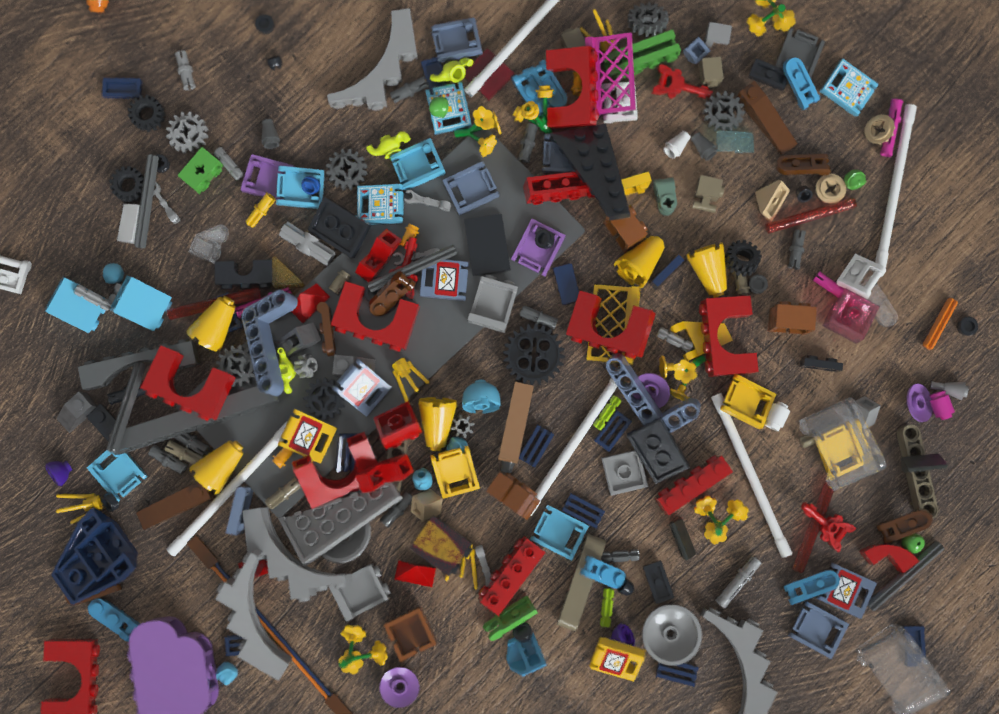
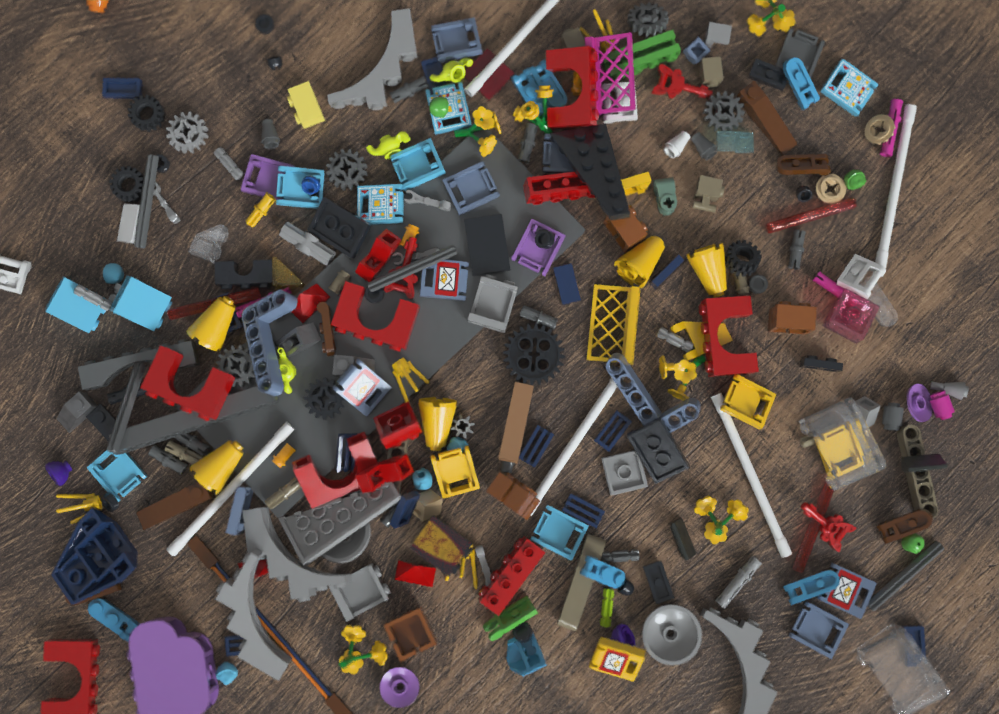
light grey pin [175,51,196,90] -> none
bright green brick [177,147,223,194] -> none
container [278,409,337,464] -> none
light grey gear [294,354,318,378] -> none
reddish brown plate [369,271,416,316] -> none
medium azure cylinder [462,380,501,414] -> none
red arch [566,291,656,359] -> none
lime axle [593,395,621,430] -> none
medium lavender dish [633,373,670,408] -> none
red brick [655,455,733,516] -> none
dark blue tile [655,662,699,687] -> none
tan slope [755,180,790,222] -> none
white brick [764,401,790,432] -> none
red brick [859,544,919,573] -> none
orange axle [923,298,958,350] -> none
black tile [957,317,978,336] -> none
none -> light yellow brick [287,81,325,129]
none -> dark blue tile [390,490,420,529]
none -> dark grey brick [882,403,904,431]

